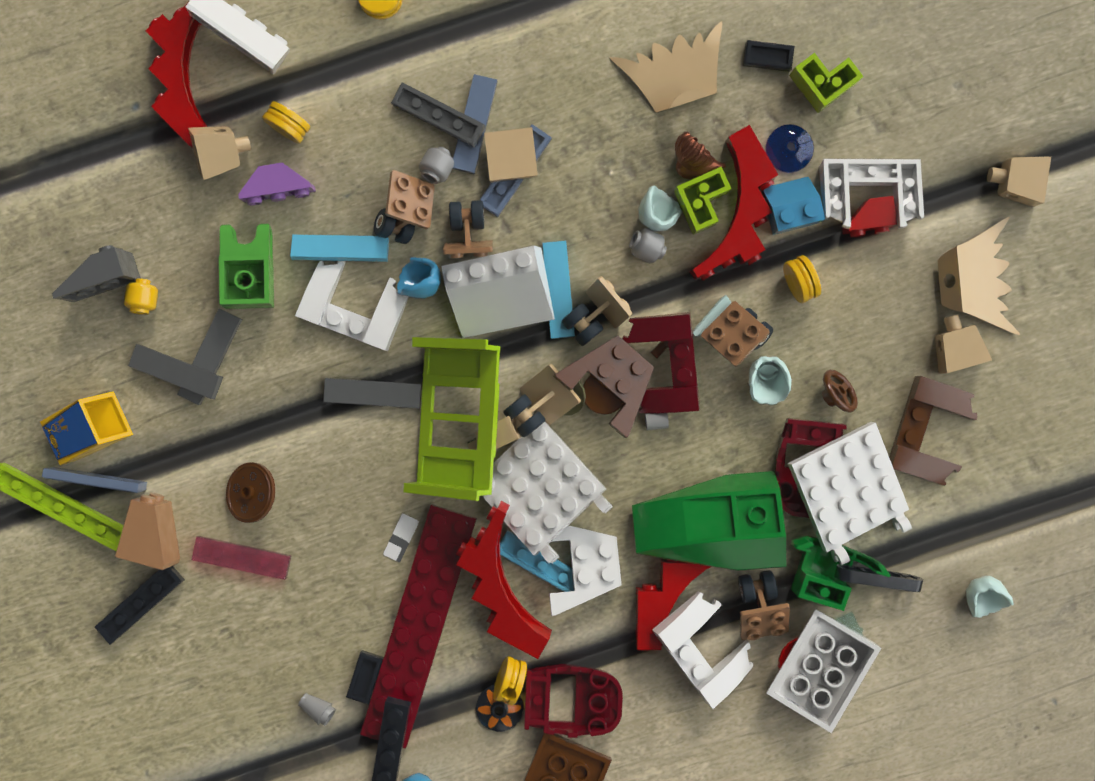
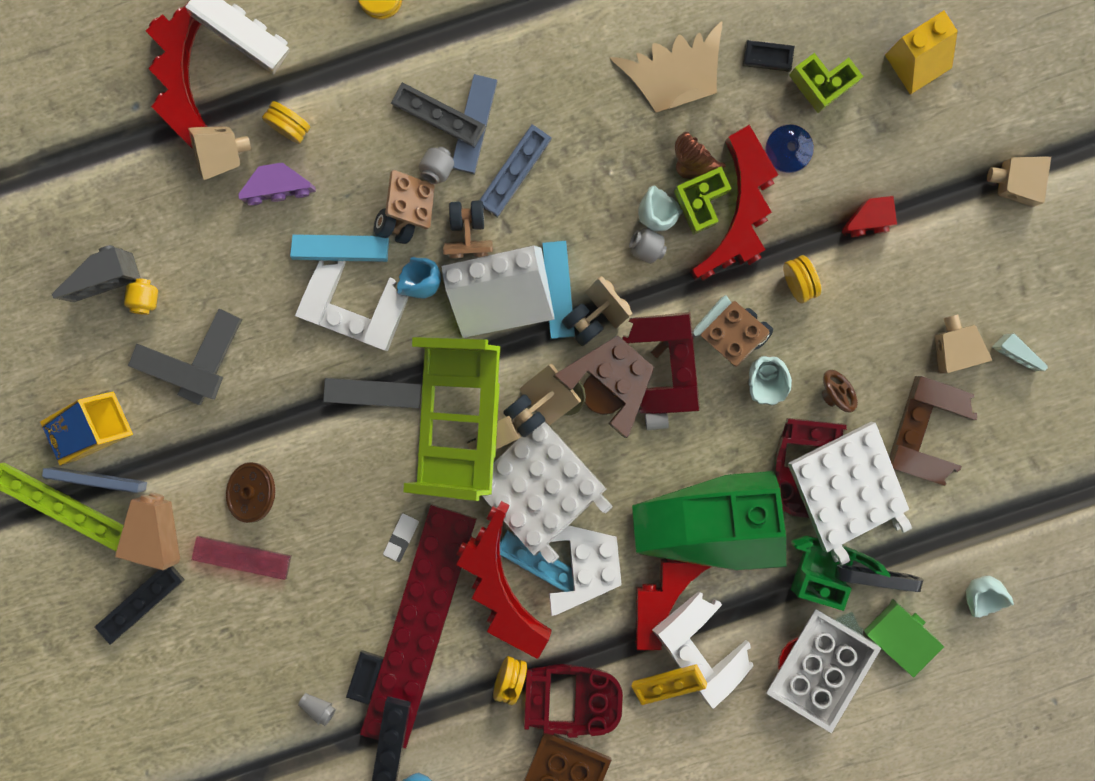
bright green brick [219,224,274,309] -> none
black dish [476,684,523,732] -> none
tan tile [484,127,538,182] -> none
medium nougat plate [738,570,790,640] -> none
dark azure slope [761,177,826,235] -> none
white wedge [819,159,924,229] -> none
tan piece [937,217,1020,335] -> none
none -> yellow tile [631,664,707,705]
none -> bright green container [864,599,944,678]
none -> yellow slope [885,10,958,95]
none -> light aqua slope [992,334,1048,371]

